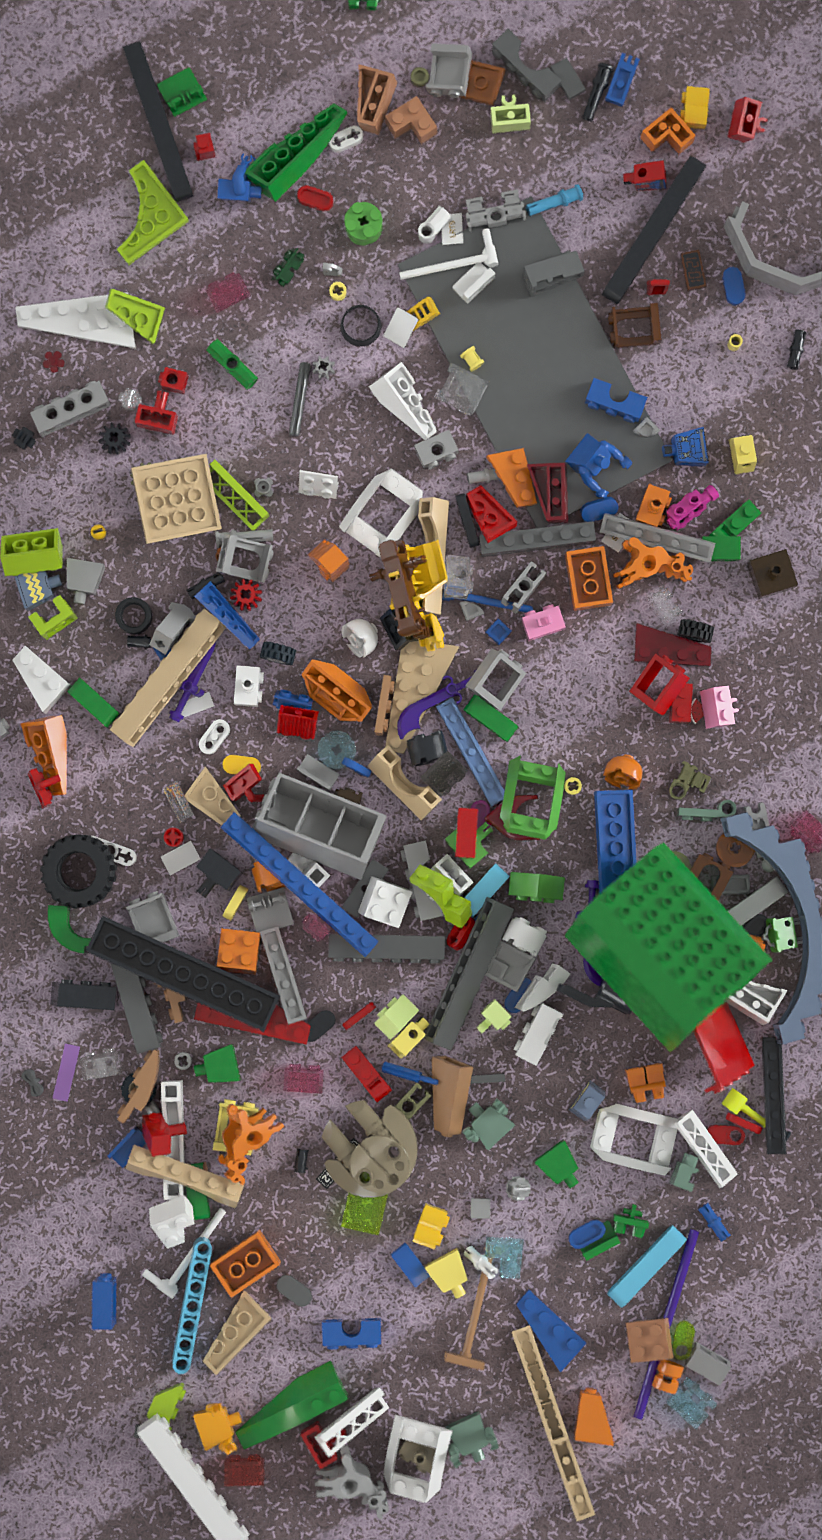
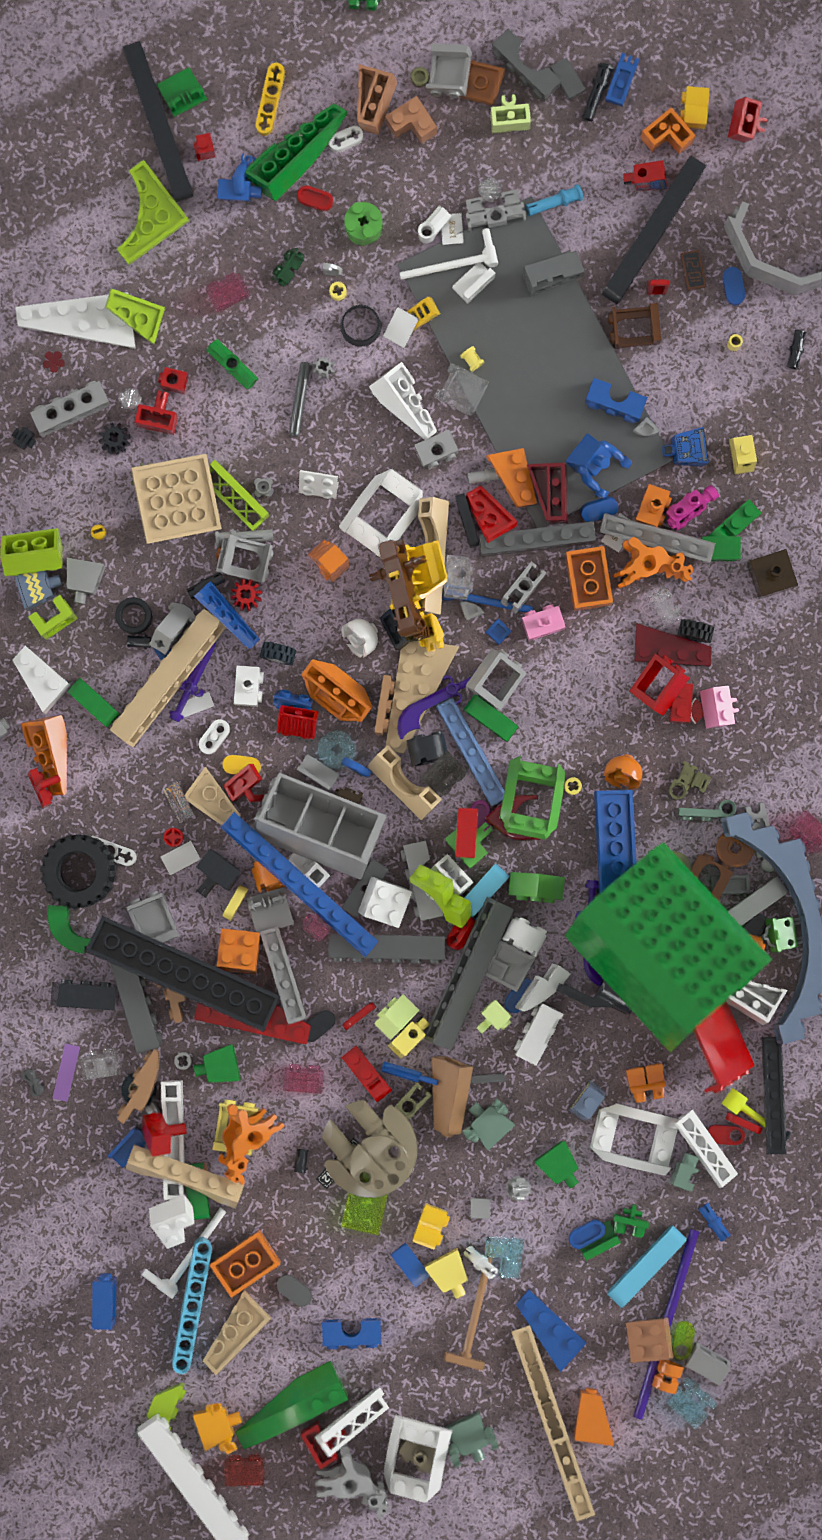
none -> yellow beam [256,63,285,136]
none -> clear gear [479,177,502,202]

